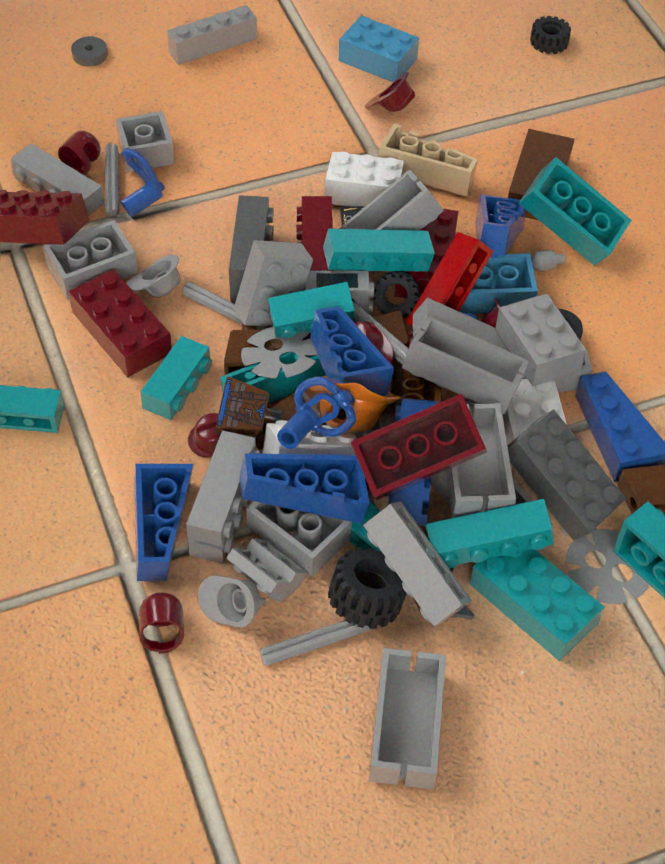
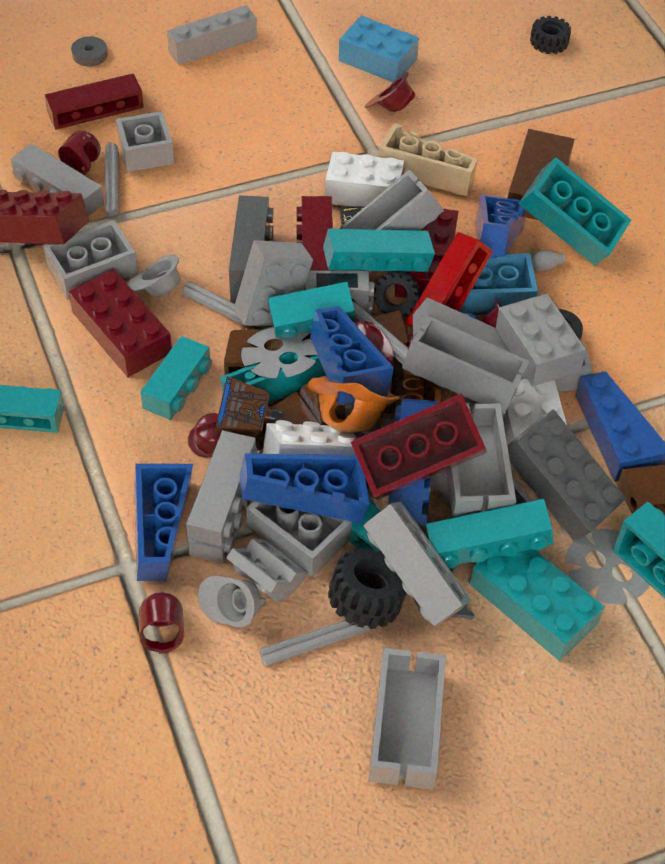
blue piece [121,147,165,218] -> none
blue piece [277,377,356,449] -> none
none -> dark red brick [44,73,144,130]

